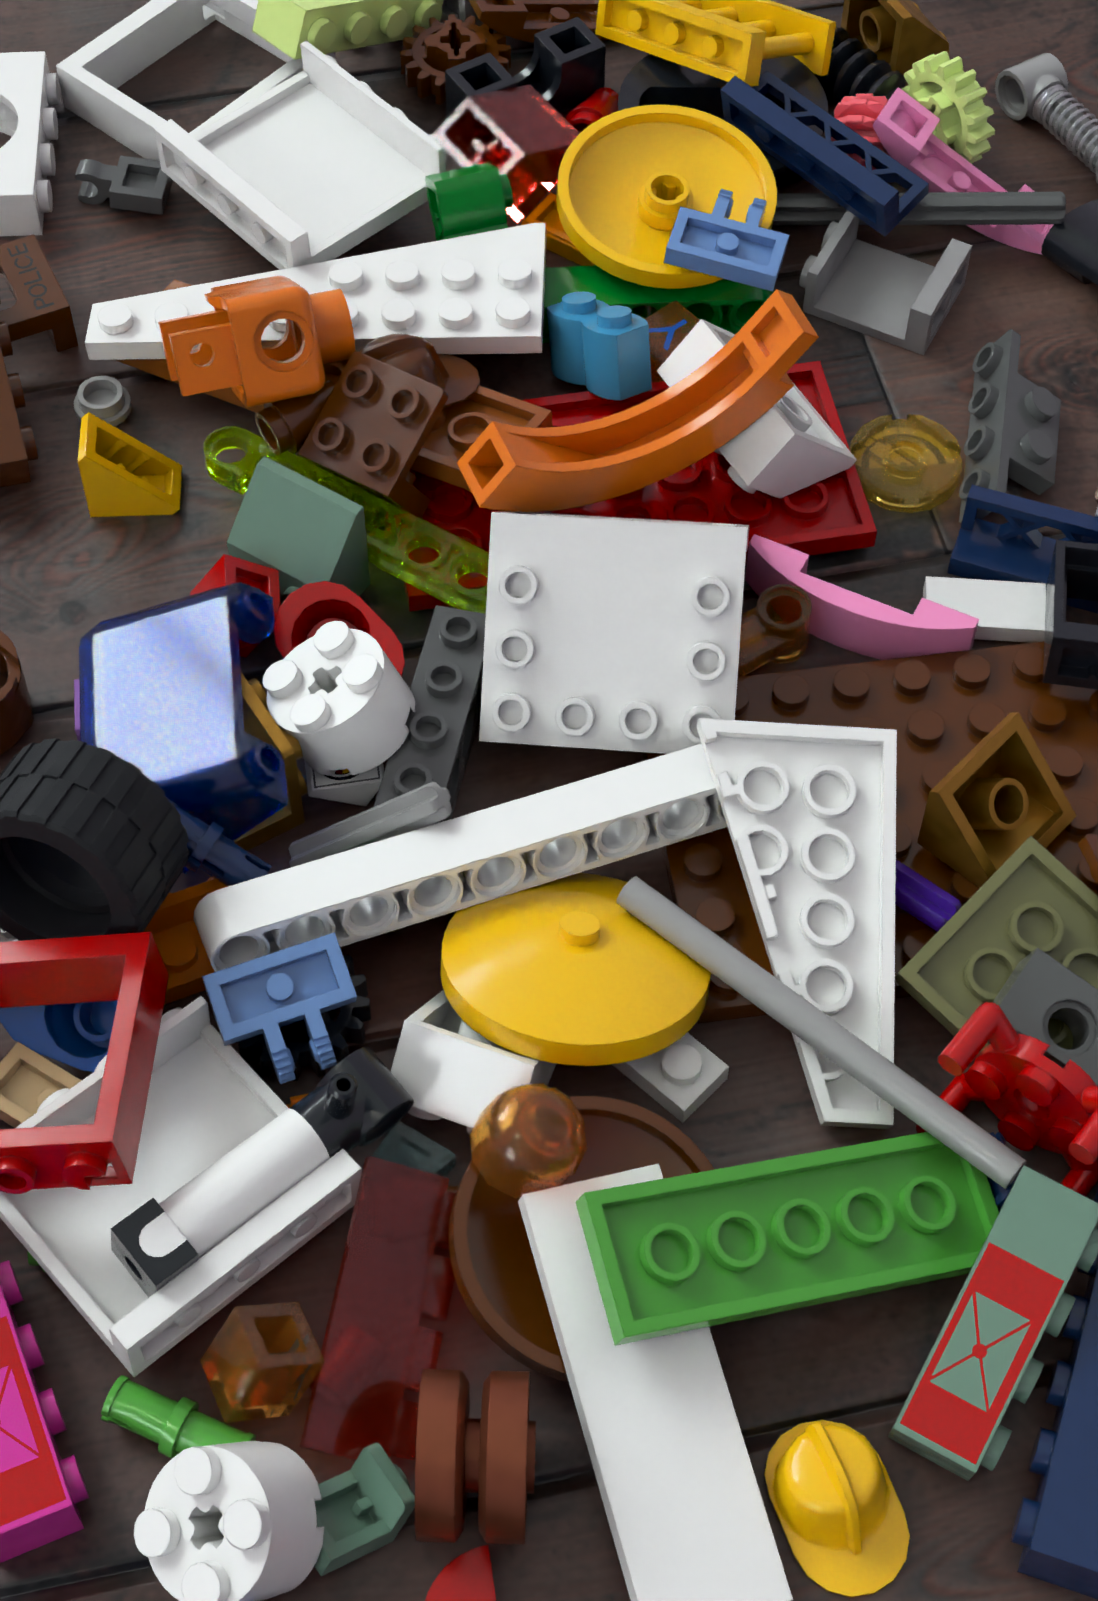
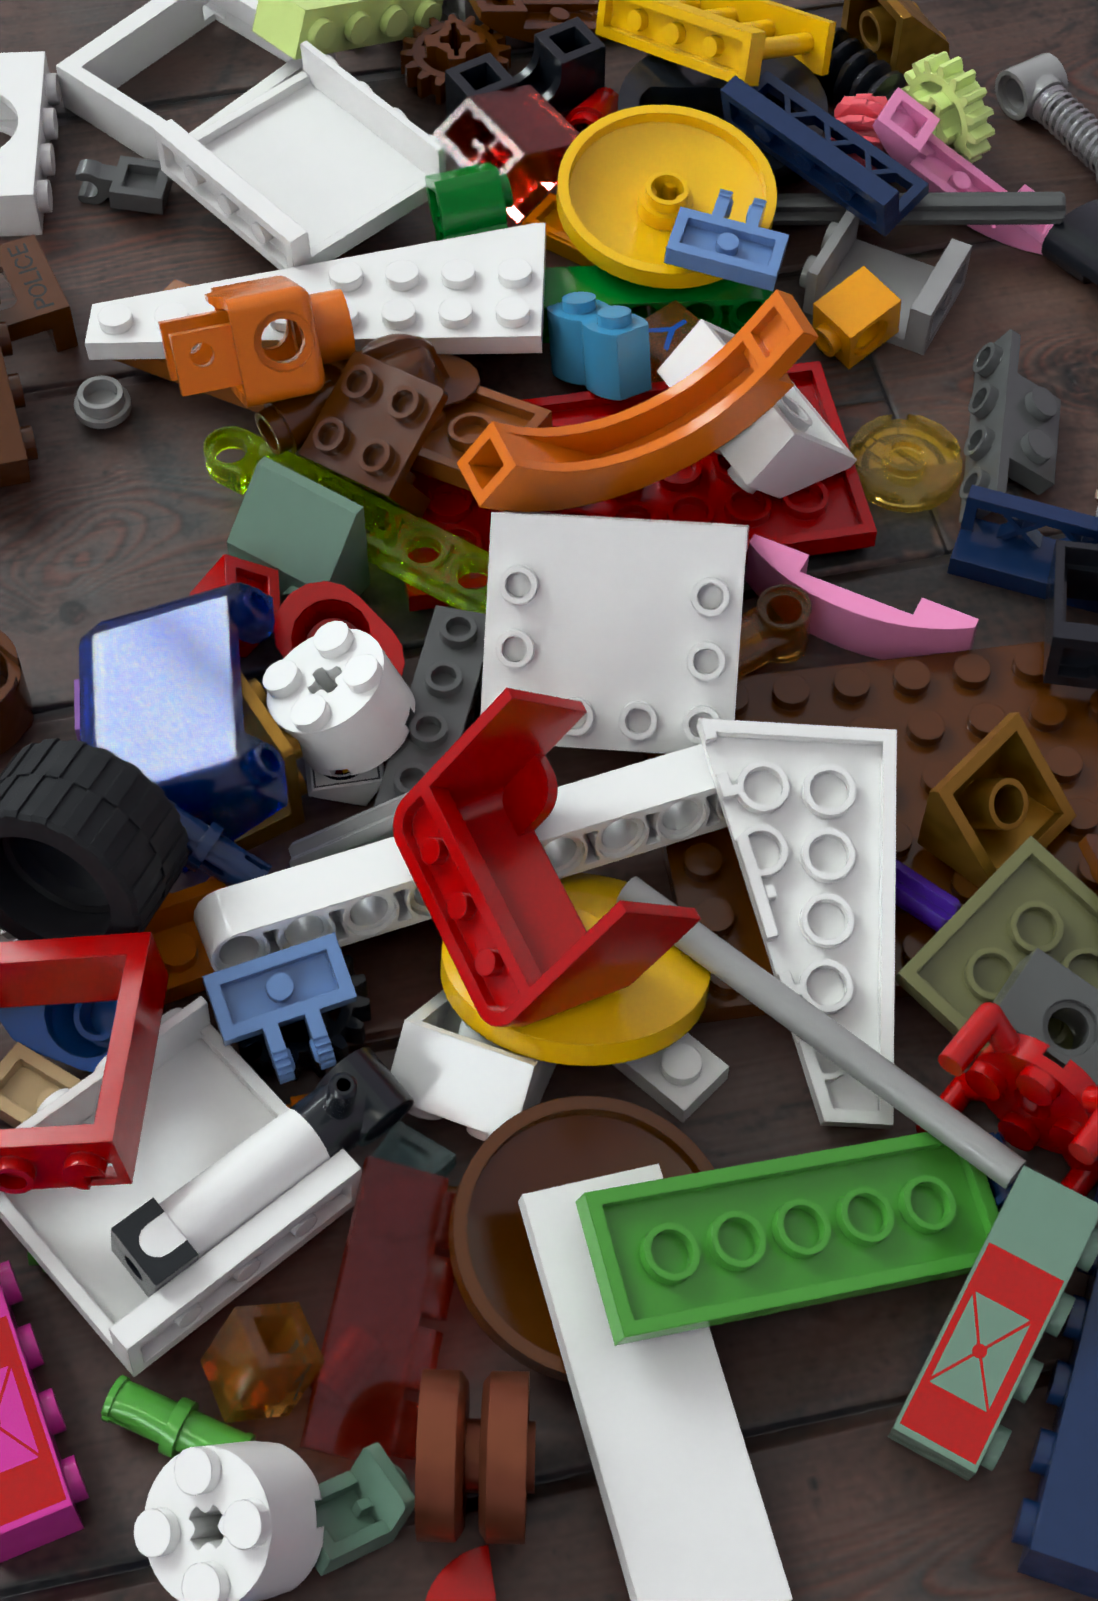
yellow slope [78,412,182,517] -> none
clear orange hair [469,1083,588,1198] -> none
yellow piece [764,1420,910,1597] -> none
white tile [923,576,1046,643] -> none
none -> red windscreen [393,687,701,1028]
none -> light orange brick [813,266,901,369]

